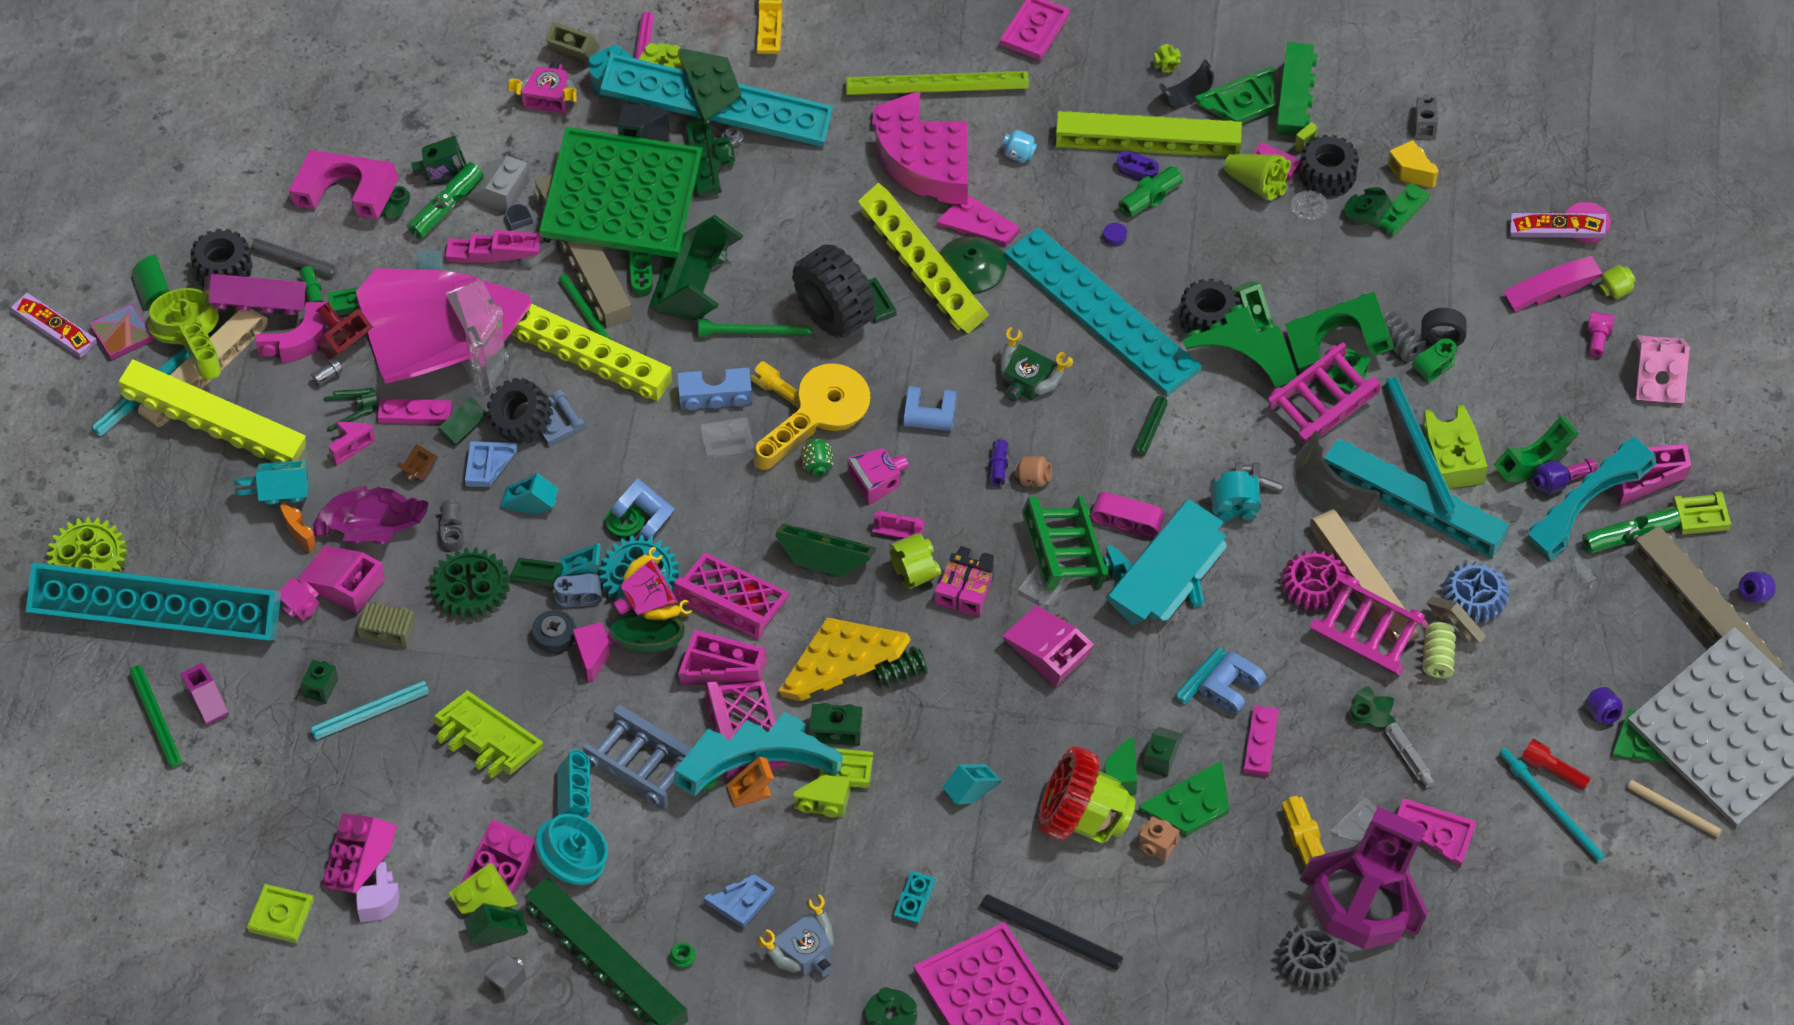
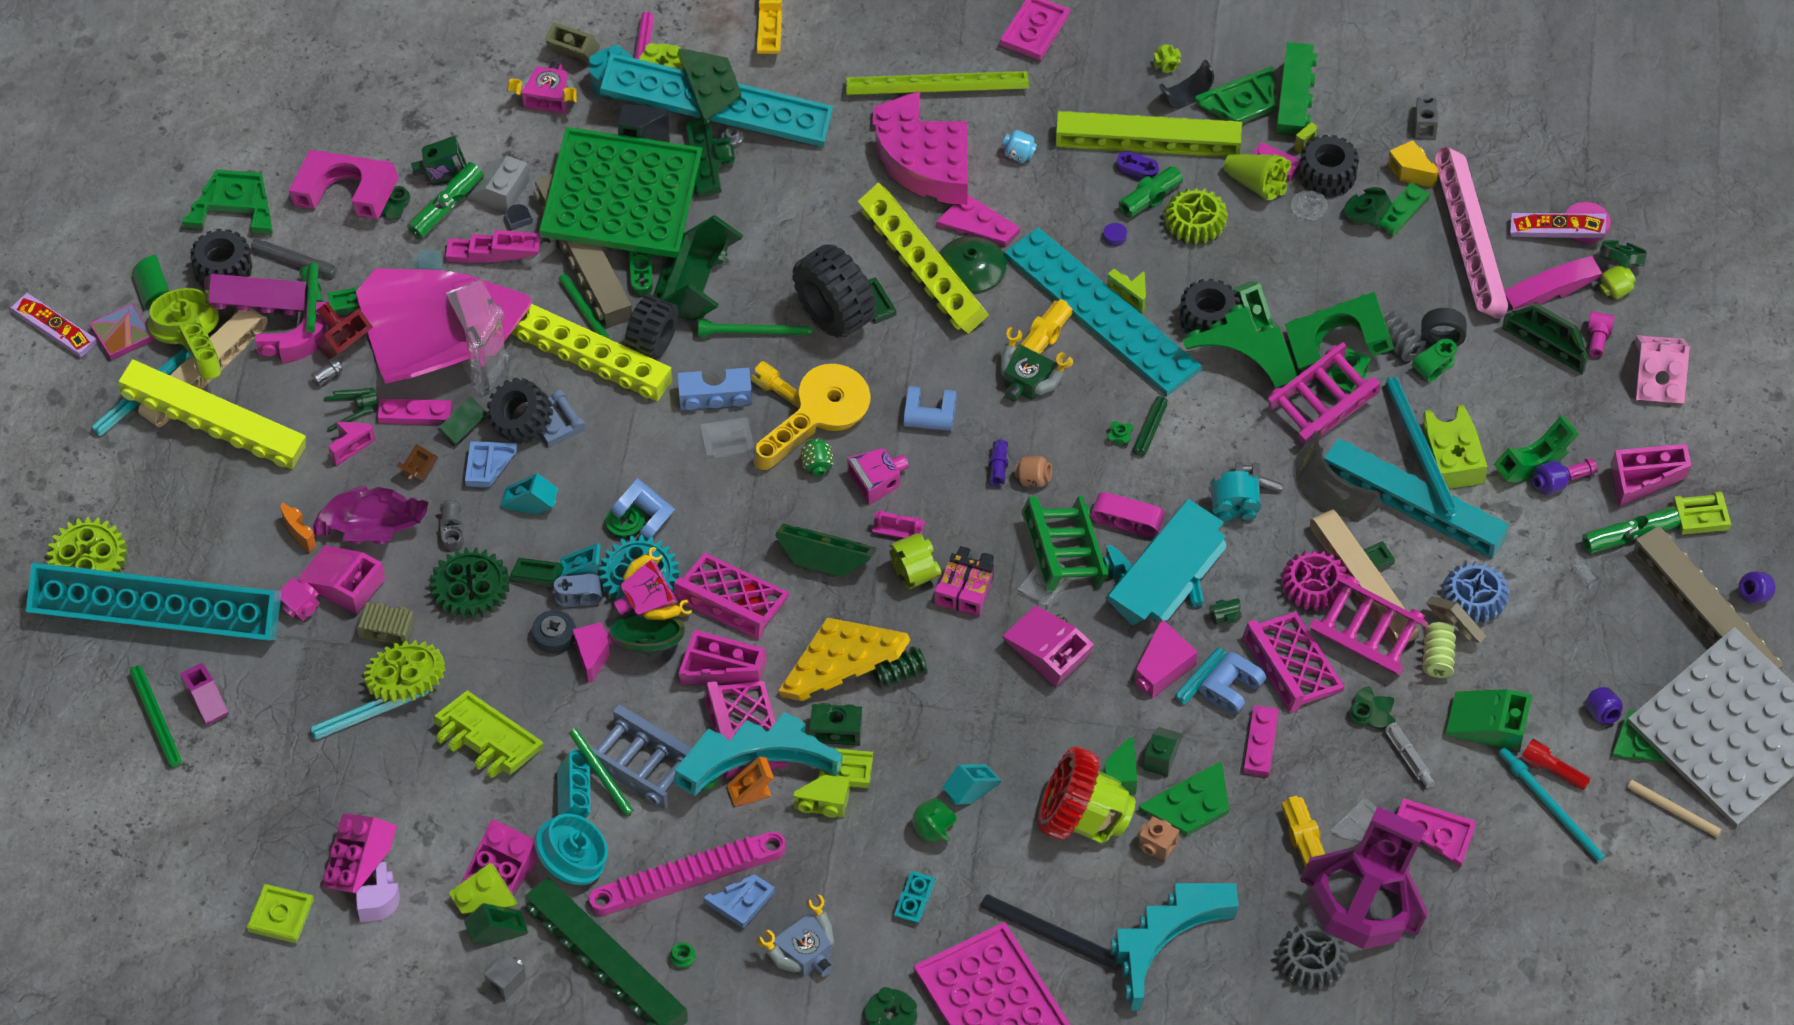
teal brick [234,460,310,504] -> none
dark green brick [301,660,338,704] -> none
teal arch [1528,436,1657,562] -> none
none -> green wing [182,169,273,235]
none -> green bar [306,262,318,333]
none -> lime gear [364,640,446,703]
none -> green bar [568,728,634,816]
none -> dark pink gear [589,832,786,916]
none -> black tyre [625,294,678,360]
none -> green helmet [913,797,957,843]
none -> yellow piece [1021,299,1072,354]
none -> lime slope [1107,269,1146,314]
none -> green plate [1108,421,1134,445]
none -> teal arch [1110,883,1239,1011]
none -> dark pink slope [1135,620,1198,698]
none -> lime gear [1164,187,1228,245]
none -> dark green piece [1209,598,1242,625]
none -> dark pink fence [1242,612,1345,713]
none -> dark green plate [1363,541,1395,571]
none -> bright pink beam [1435,146,1508,319]
none -> green slope [1445,689,1532,752]
none -> dark green wedge [1502,303,1588,375]
none -> dark green plate [1599,240,1647,268]

